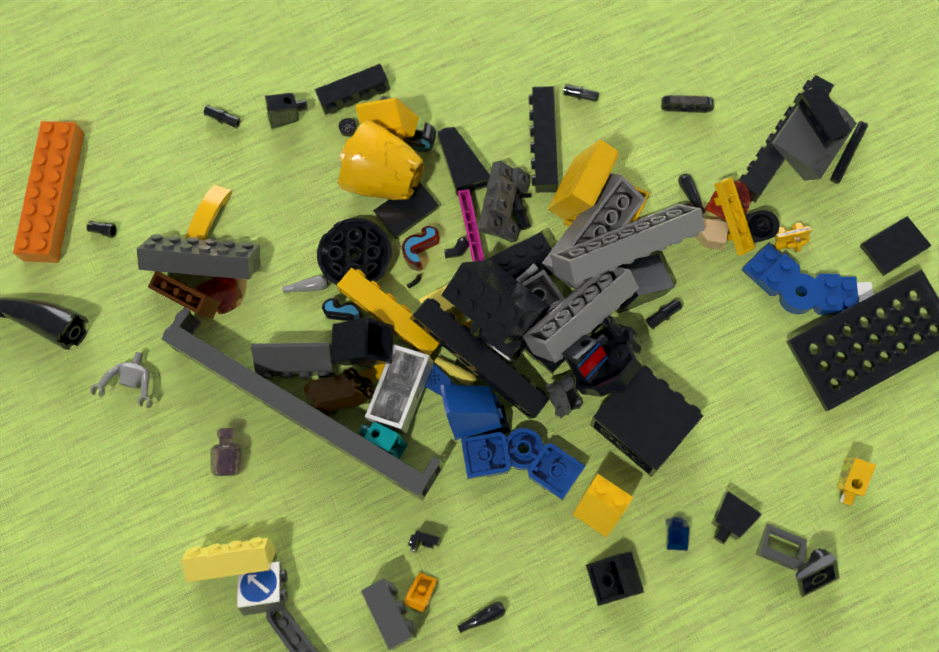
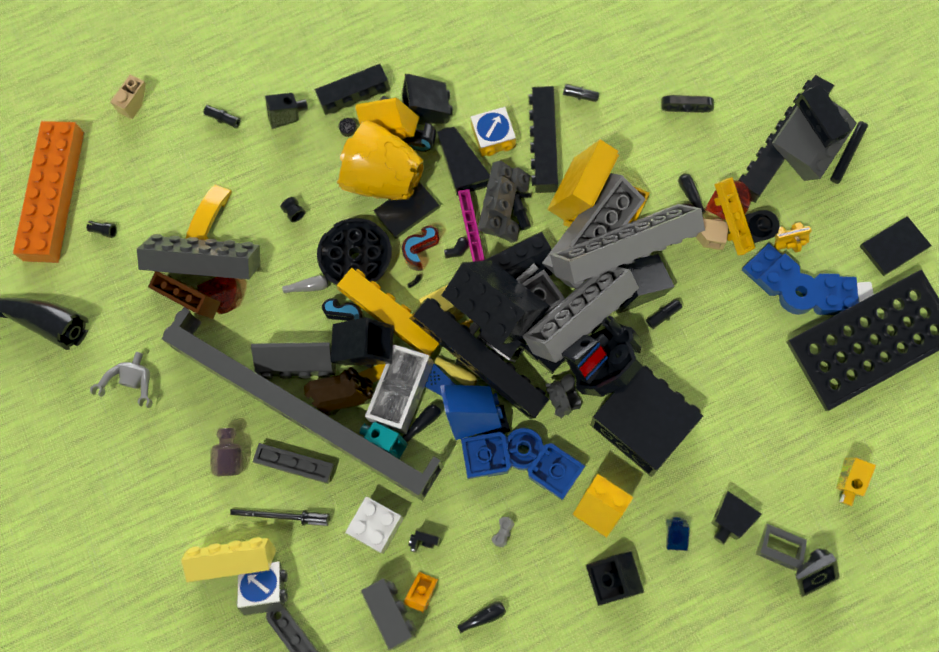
none -> tan slope [110,74,146,119]
none -> black piece [230,509,330,526]
none -> dark grey plate [252,443,335,484]
none -> black wheel [280,197,306,223]
none -> white brick [345,496,404,555]
none -> black slope [401,74,453,124]
none -> black piece [402,404,441,442]
none -> piece [471,107,516,157]
none -> light grey piece [492,517,514,547]

